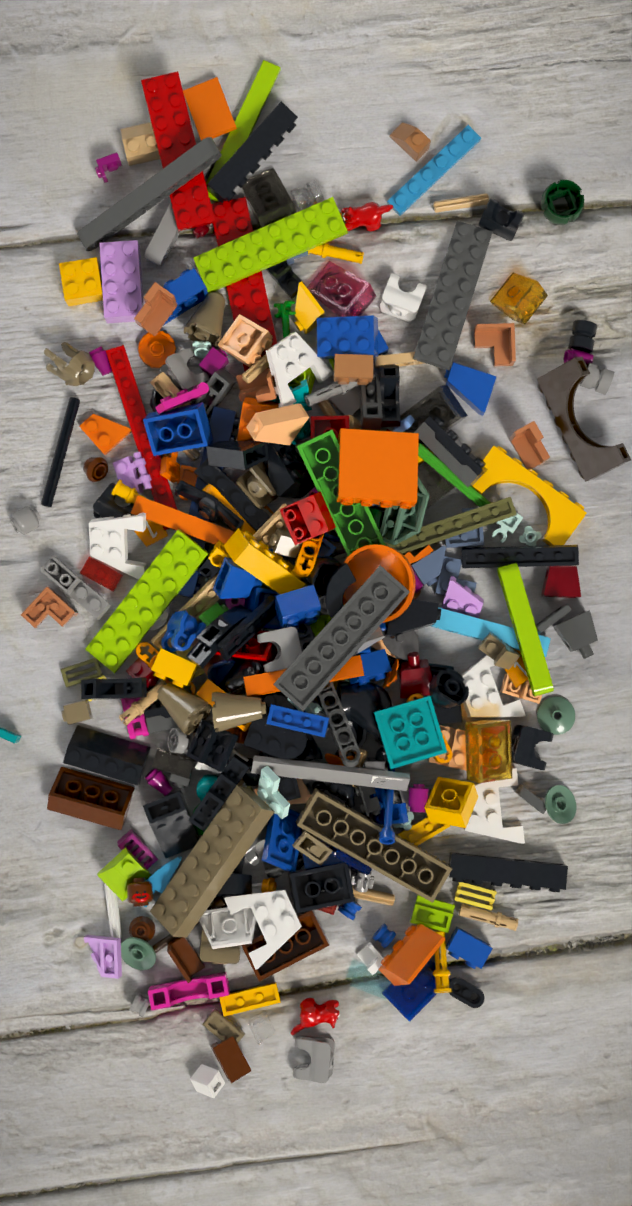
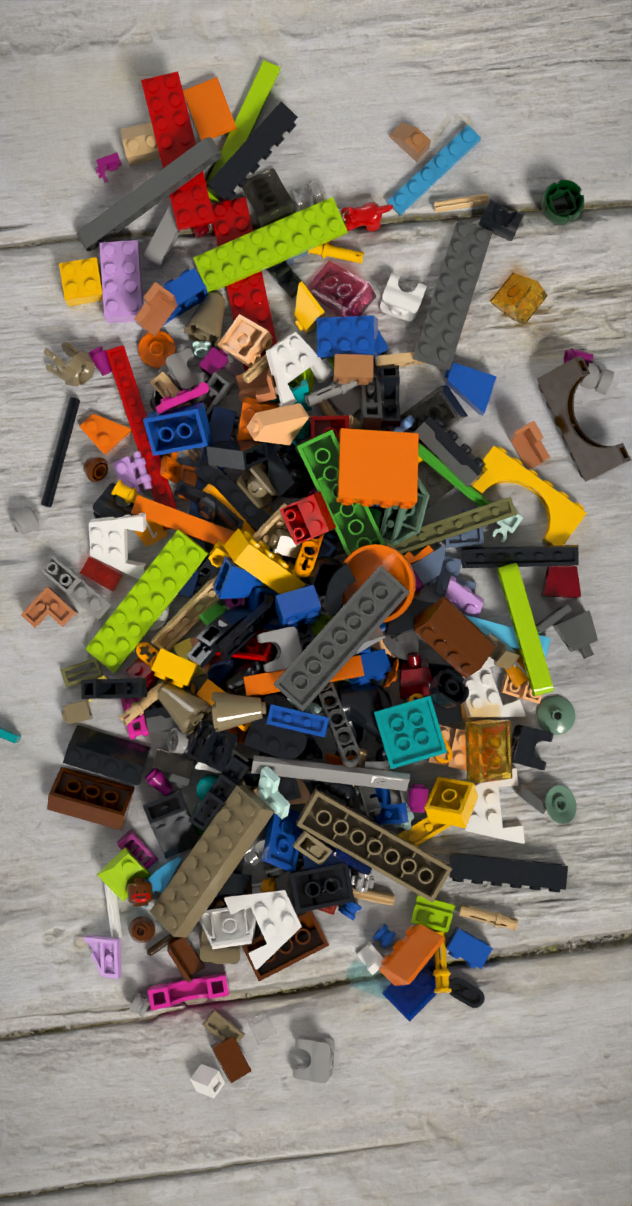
sand green dish [121,937,156,970] -> none
blue piece [161,610,206,652] -> none
yellow plate [219,982,281,1017] -> none
green bar [274,301,296,339] -> none
red animal [291,997,340,1036] -> none
blue piece [379,763,395,845] -> none
light yellow tile [454,882,497,910] -> none
nougat panel [474,323,516,366] -> none
light aqua plate [519,526,542,546] -> none
black wheel [568,320,598,353] -> none
none -> reddish brown slope [414,596,496,678]

